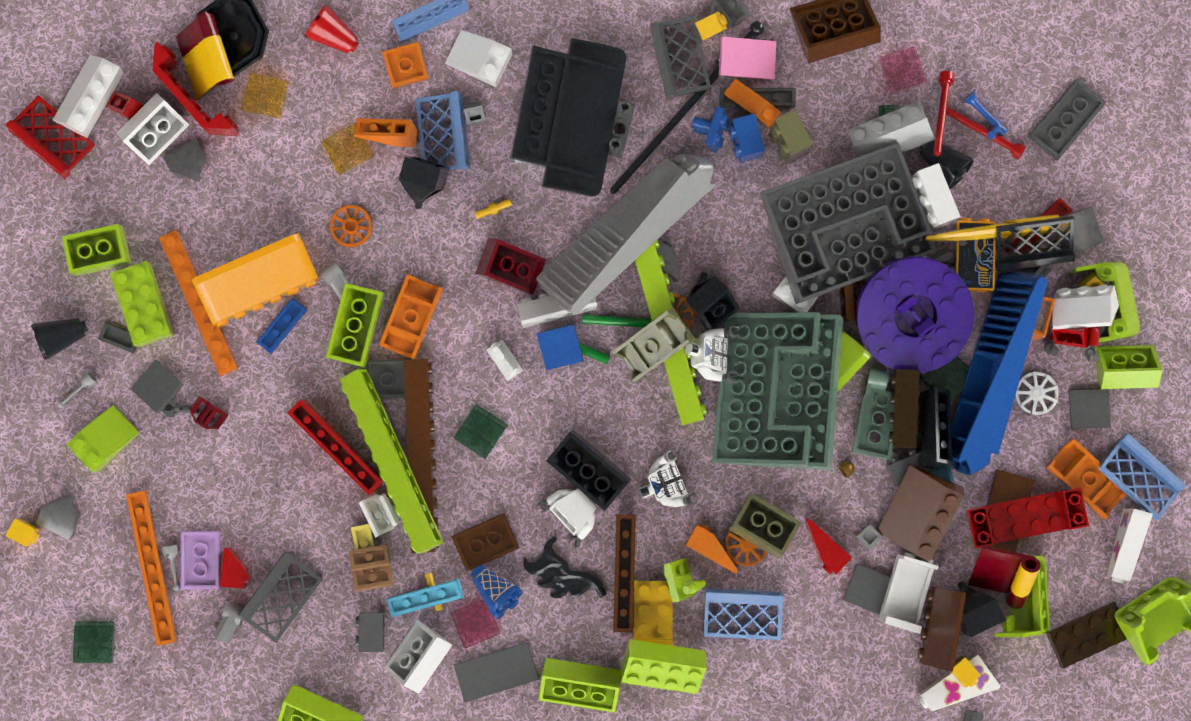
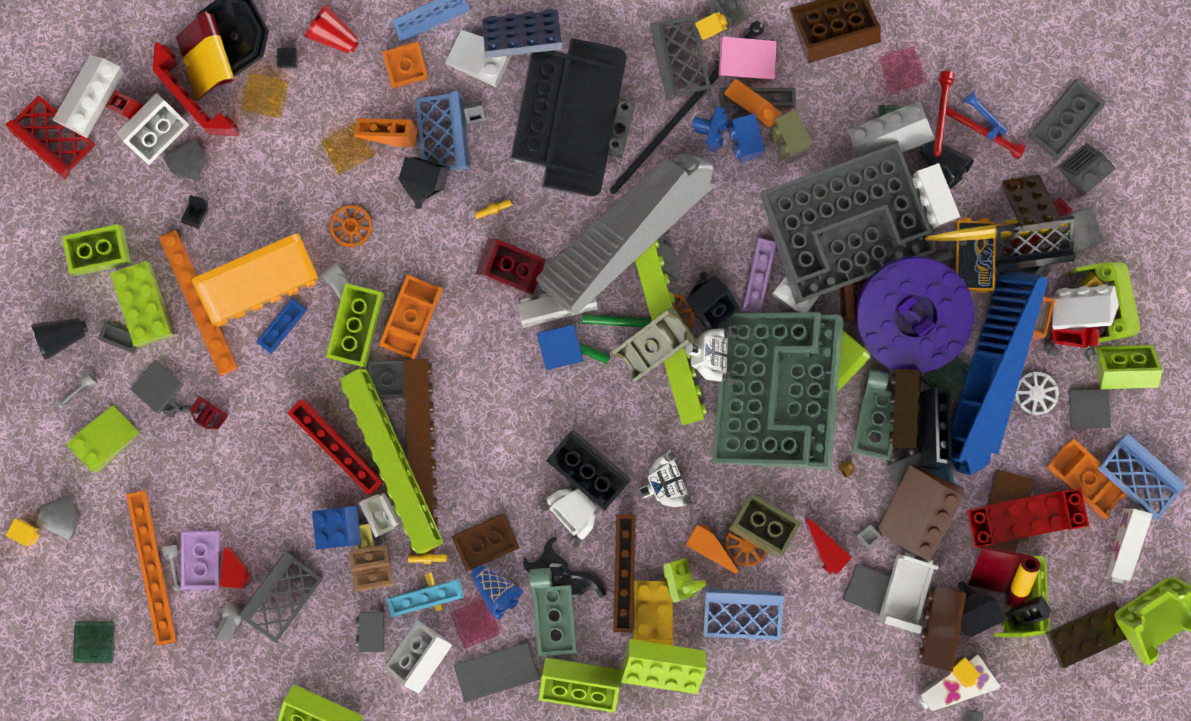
clear green slope [454,404,508,459] -> none
white hinge [487,339,523,381] -> none
none -> black bracket [181,195,208,229]
none -> black plate [277,48,297,68]
none -> blue brick [312,506,361,550]
none -> yellow bar [408,553,447,564]
none -> dark blue plate [483,9,563,58]
none -> sand green hinge [530,568,577,656]
none -> lavender tile [741,237,776,313]
none -> dark brown plate [1002,175,1061,232]
none -> black slope [1005,596,1051,629]
none -> dark grey slope [1057,143,1116,196]

